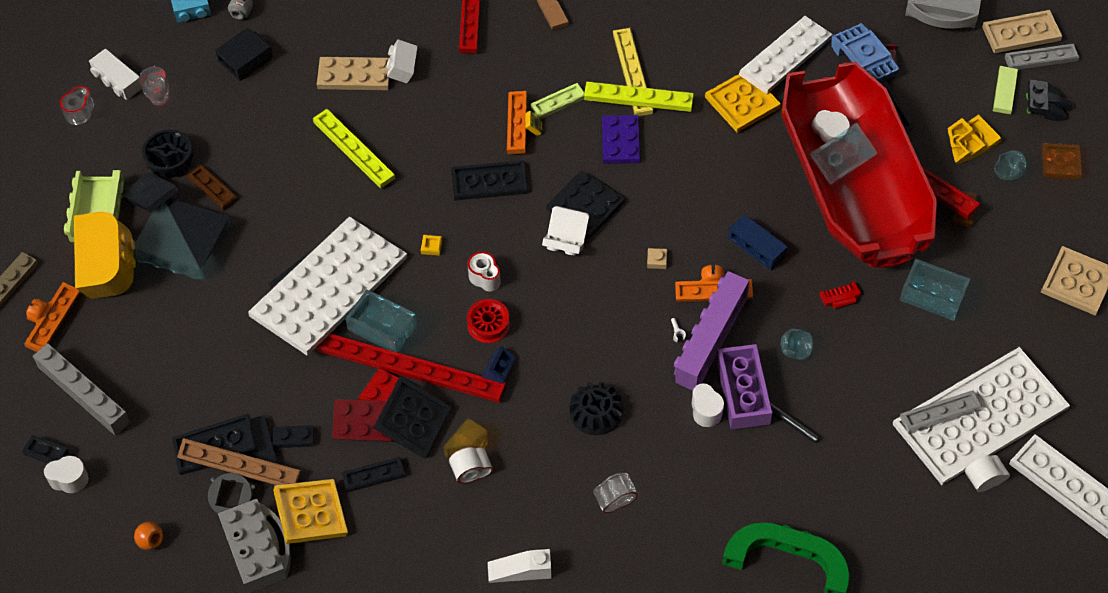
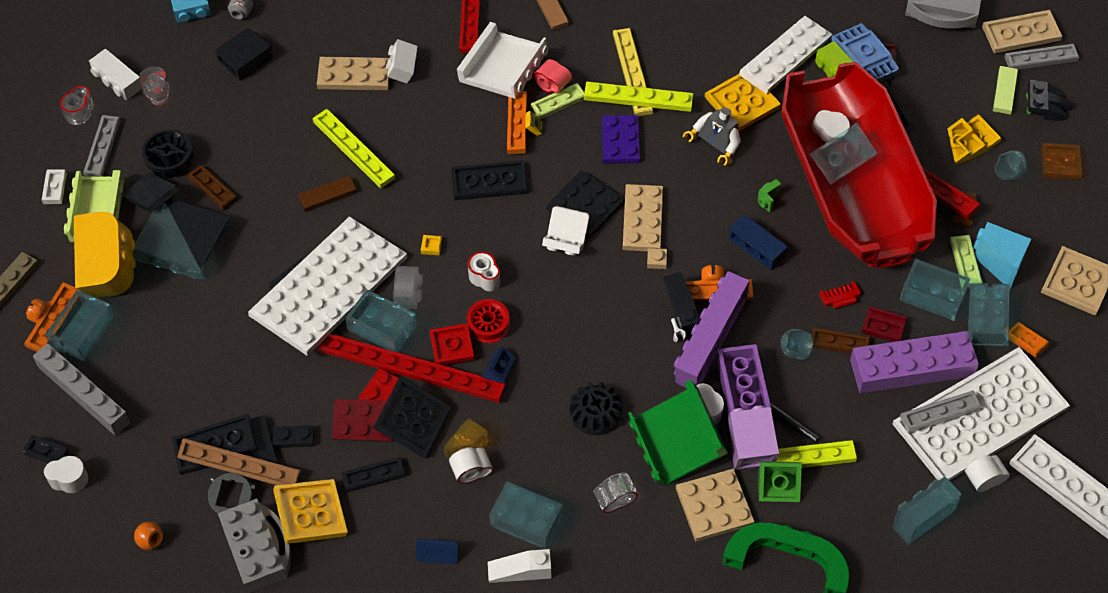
none -> white plate [42,170,67,204]
none -> clear light blue piece [45,290,115,361]
none -> light grey tile [83,115,121,177]
none -> reddish brown tile [298,176,357,212]
none -> clear brick [393,266,423,309]
none -> dark blue slope [416,538,459,565]
none -> red plate [429,323,474,365]
none -> white panel [457,22,549,99]
none -> clear light blue brick [489,481,563,549]
none -> coral piece [533,59,572,93]
none -> tan plate [622,184,663,251]
none -> green panel [628,380,728,486]
none -> black slope [663,272,700,330]
none -> tan plate [676,469,754,542]
none -> torso [683,108,741,166]
none -> lavender slope [728,405,779,470]
none -> bright green bracket [758,179,781,212]
none -> bright green slope [758,461,802,502]
none -> neon yellow plate [776,440,857,468]
none -> reddish brown tile [809,327,870,354]
none -> lime brick [815,41,853,77]
none -> medium lavender brick [850,331,978,393]
none -> dark red plate [861,306,907,342]
none -> clear light blue piece [892,477,962,545]
none -> yellowish green tile [950,235,982,288]
none -> clear light blue piece [968,284,1010,346]
none -> medium azure slope [973,222,1031,288]
none -> orange plate [1005,322,1049,357]

